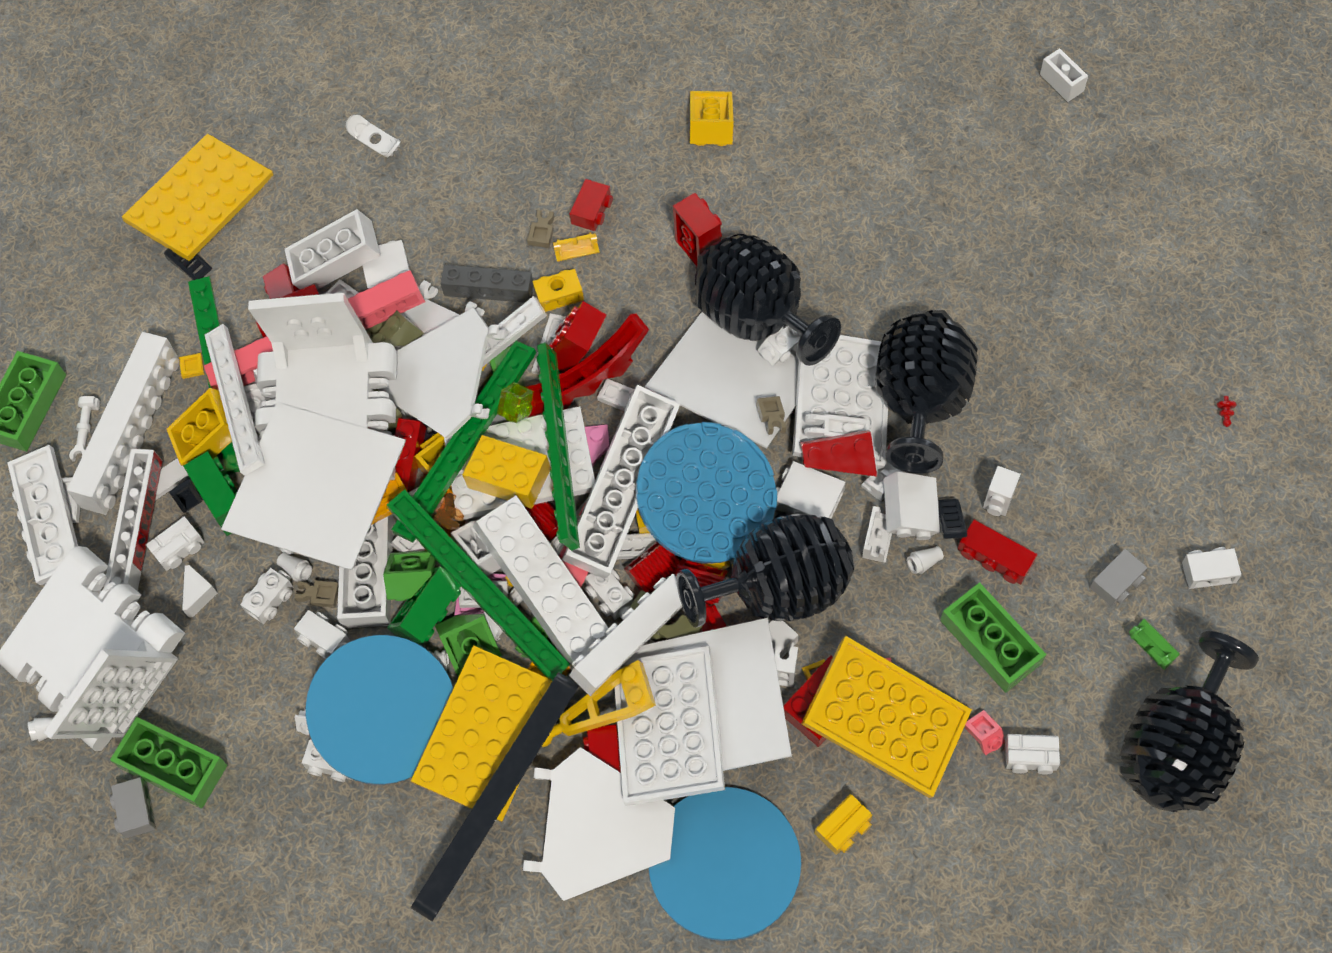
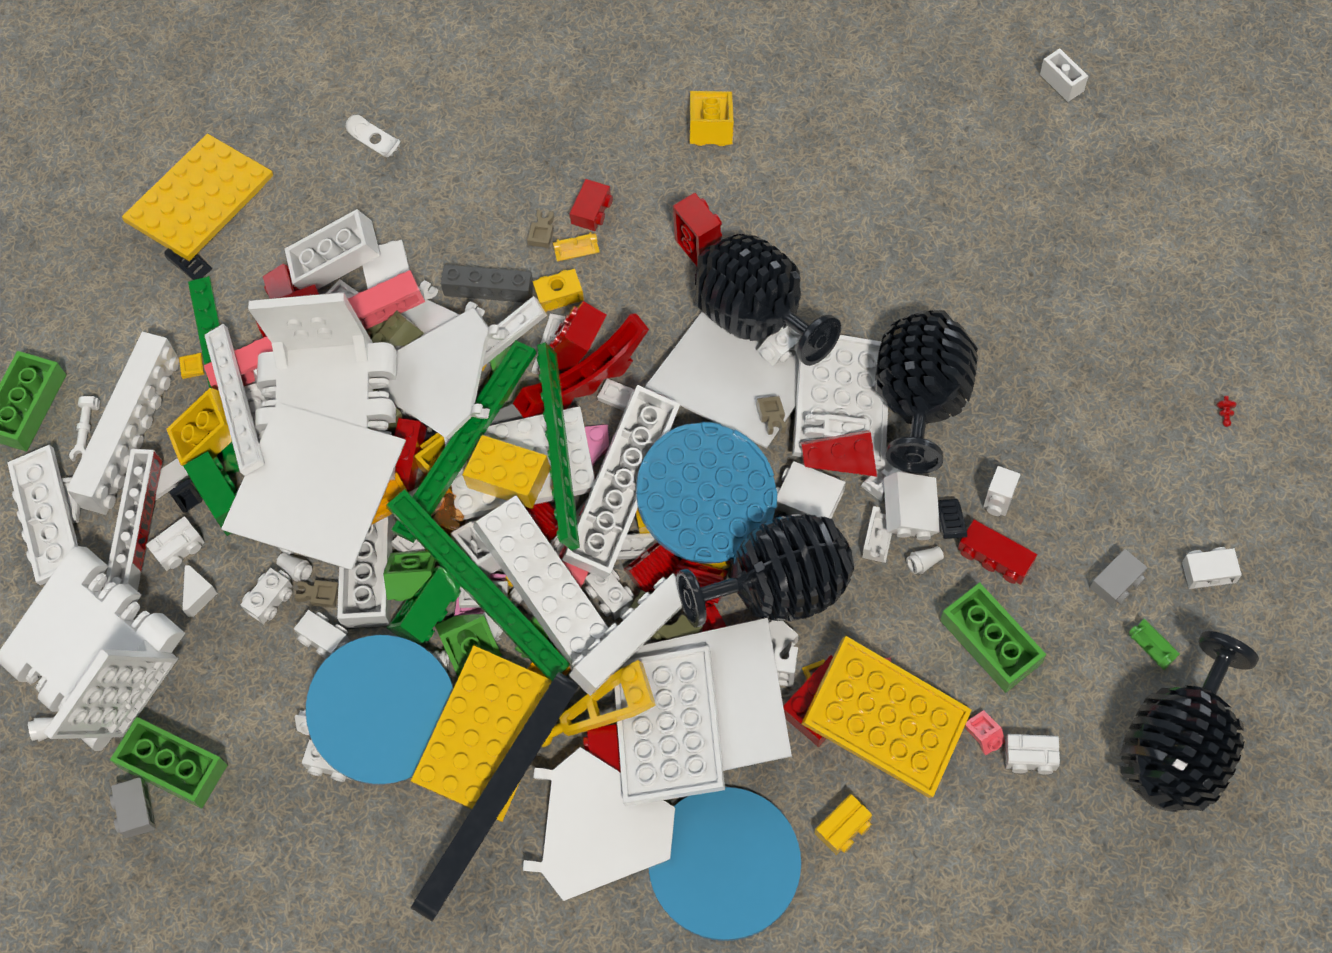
clear neon green brick [497,382,533,423] -> none

